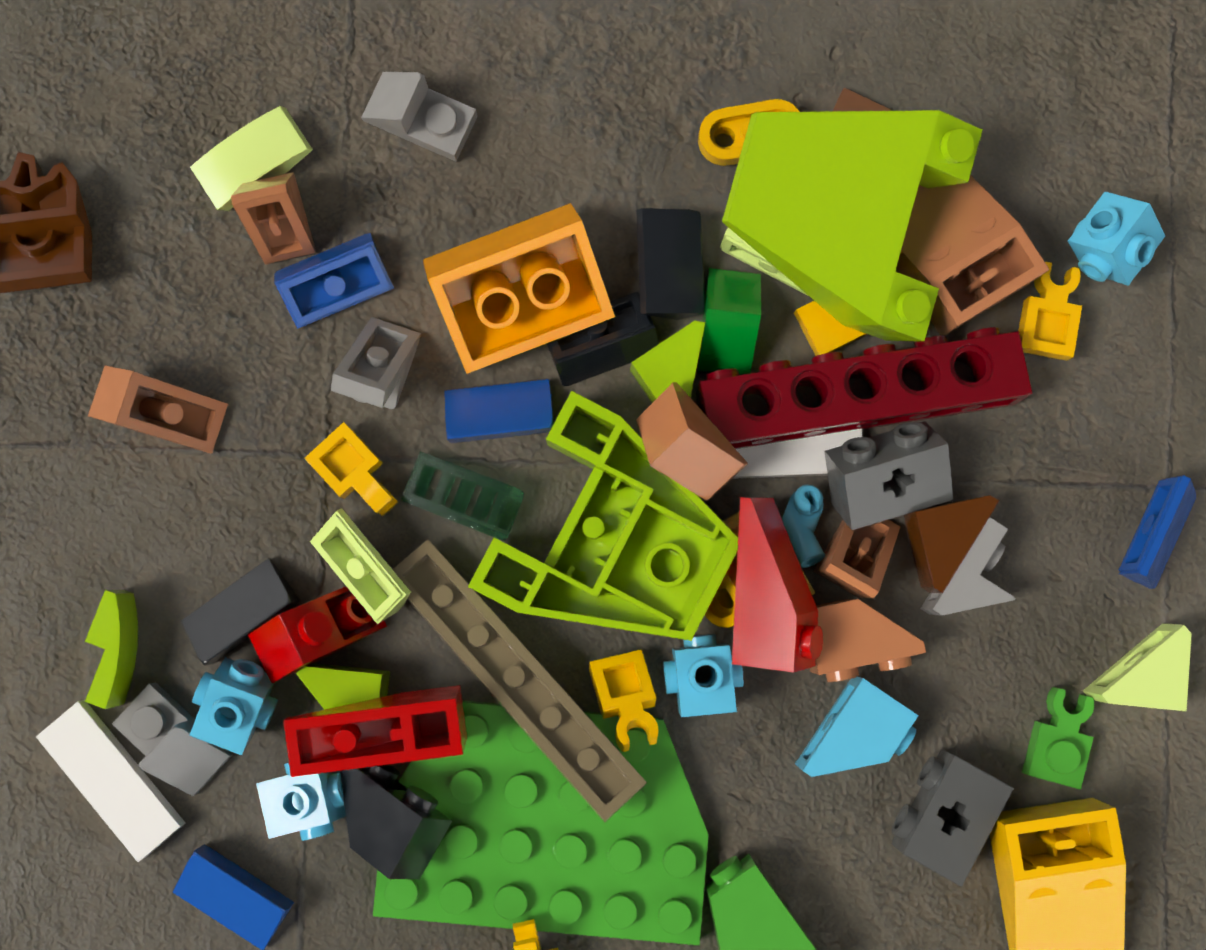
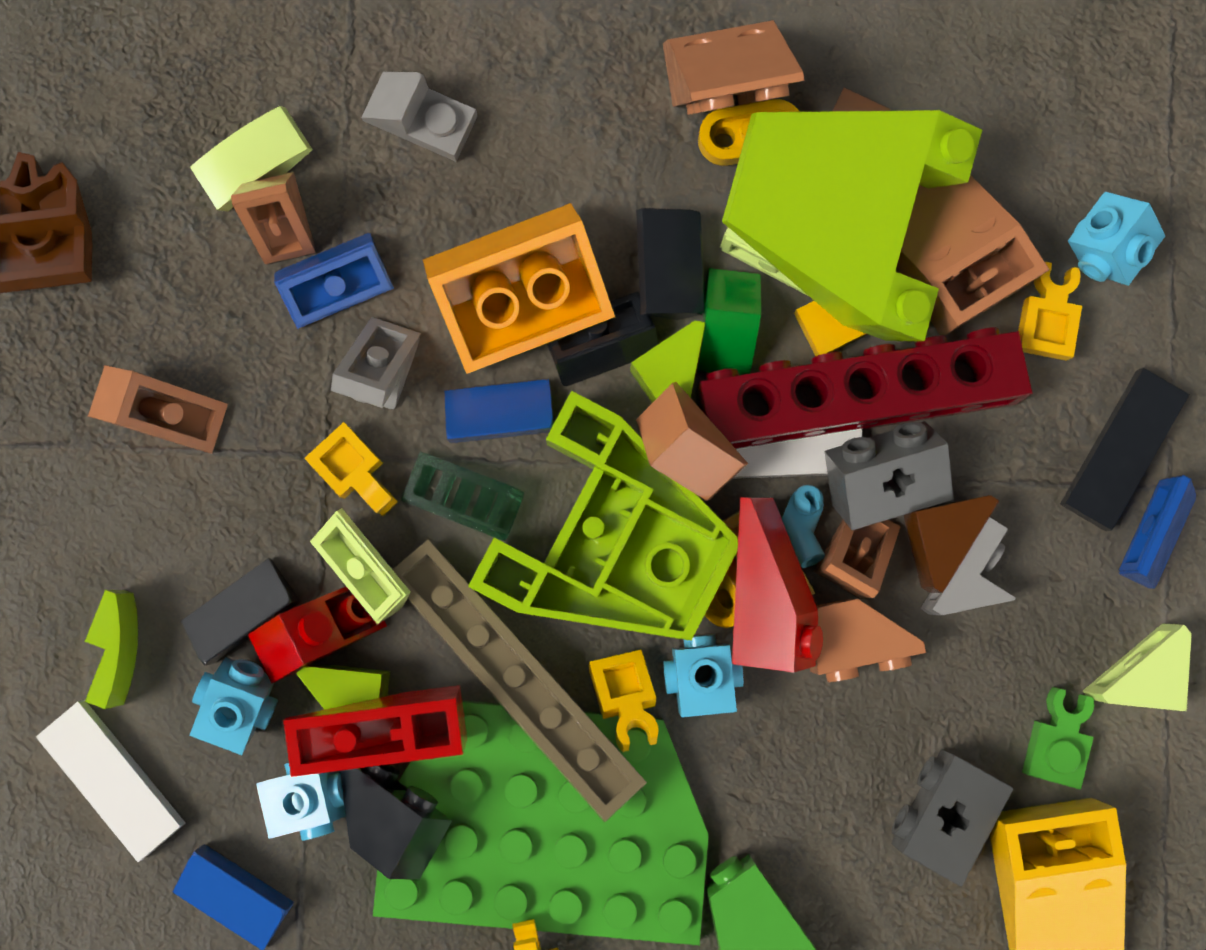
light grey slope [112,682,233,796] -> none
medium azure slope [795,677,919,777] -> none
none -> nougat slope [663,20,804,115]
none -> black tile [1060,368,1190,531]

